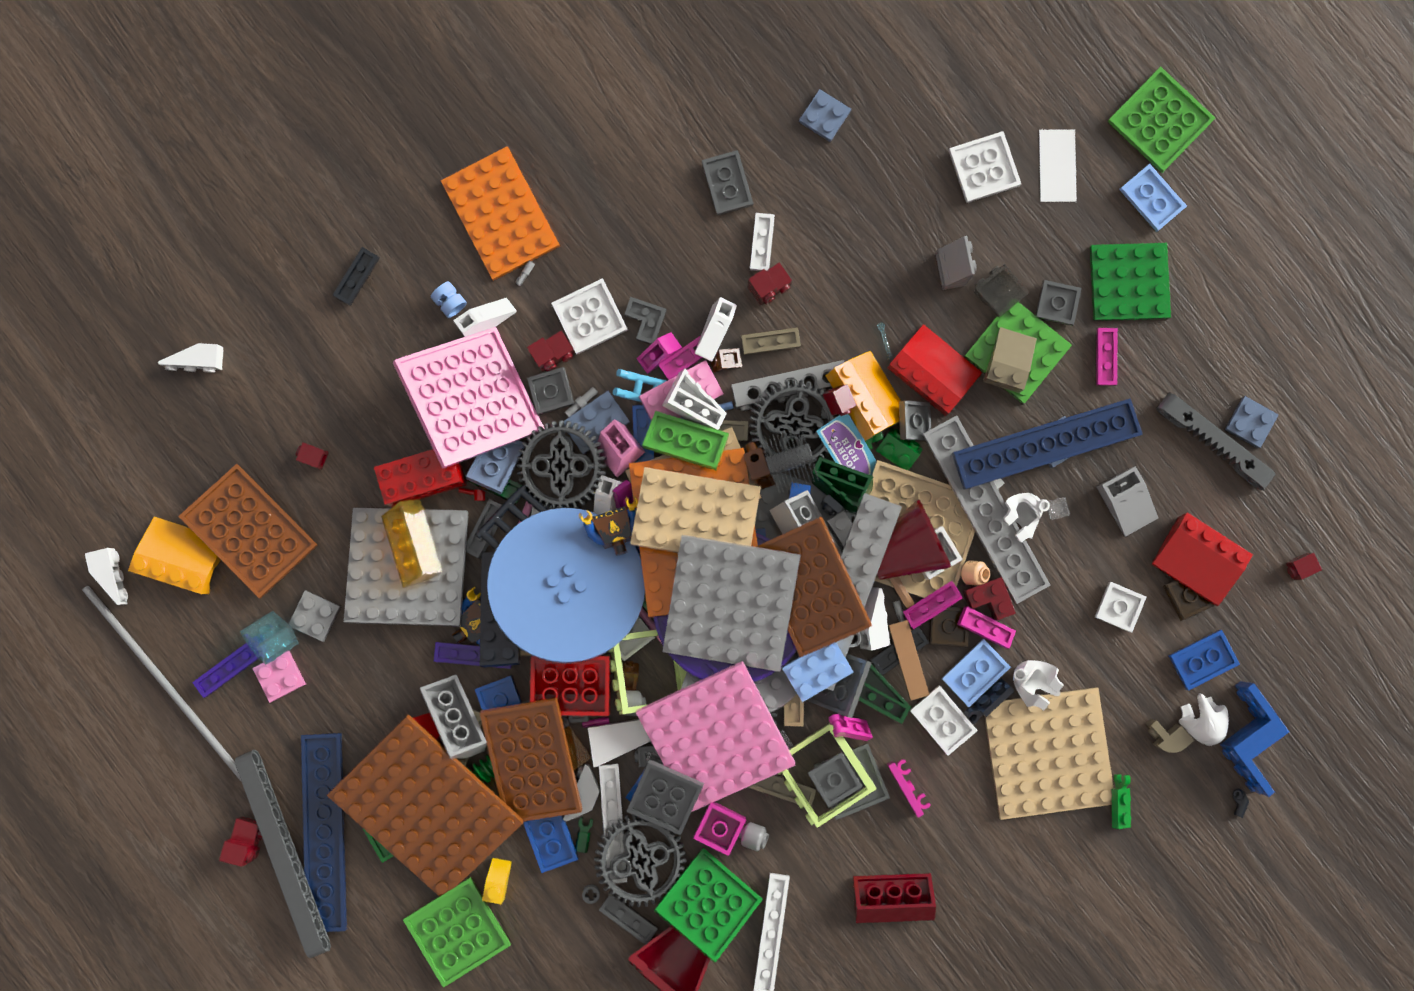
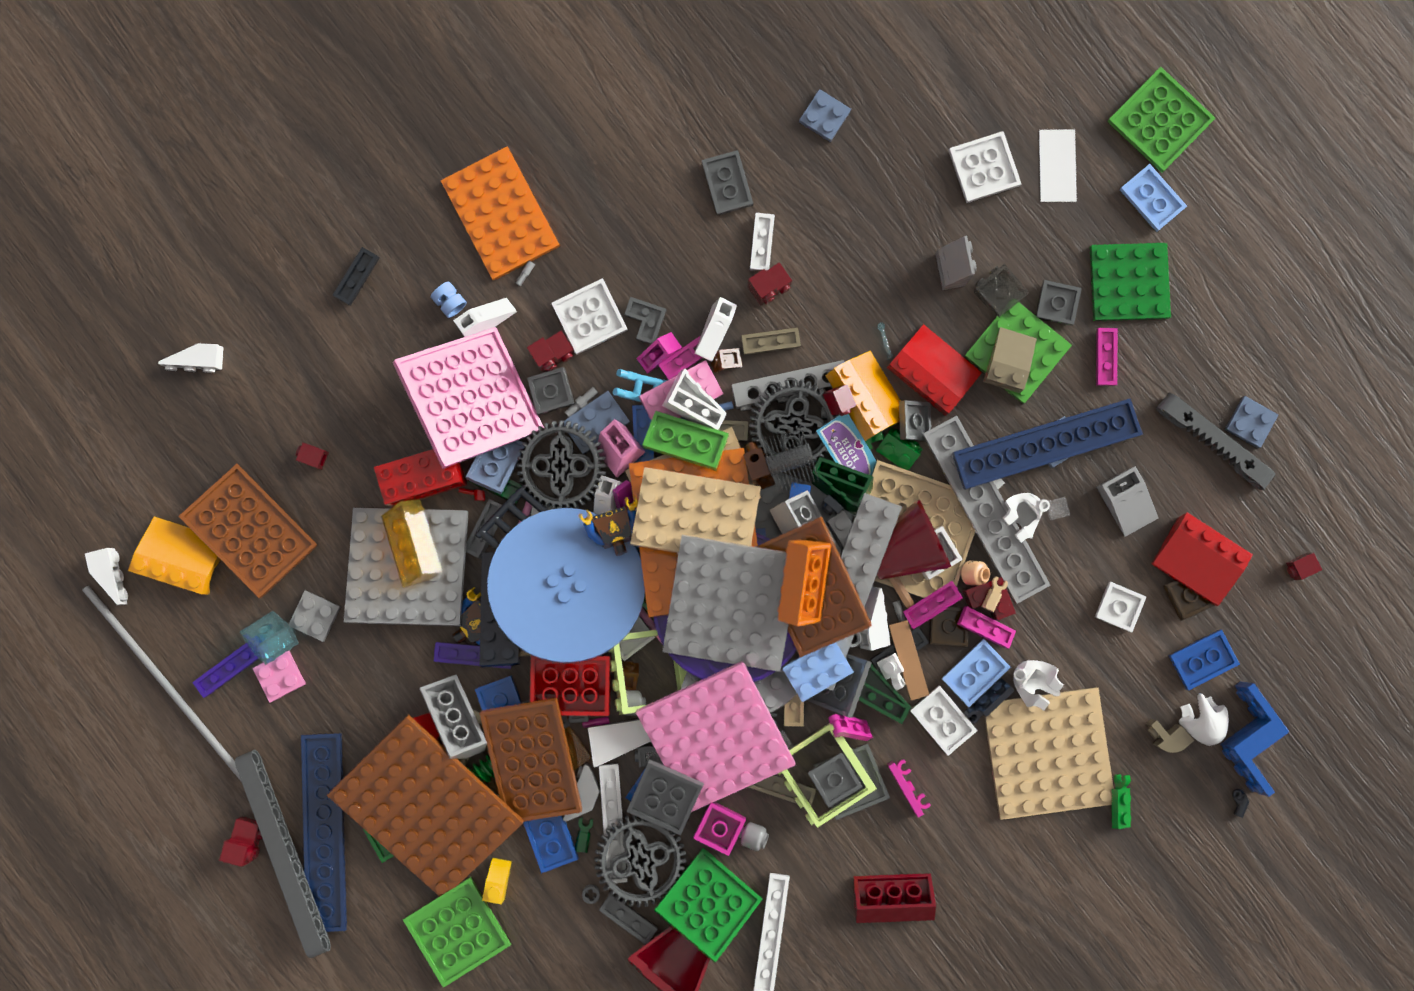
none -> orange slope [778,540,831,626]
none -> white plate [877,653,906,691]
none -> tan bar [982,576,1008,612]

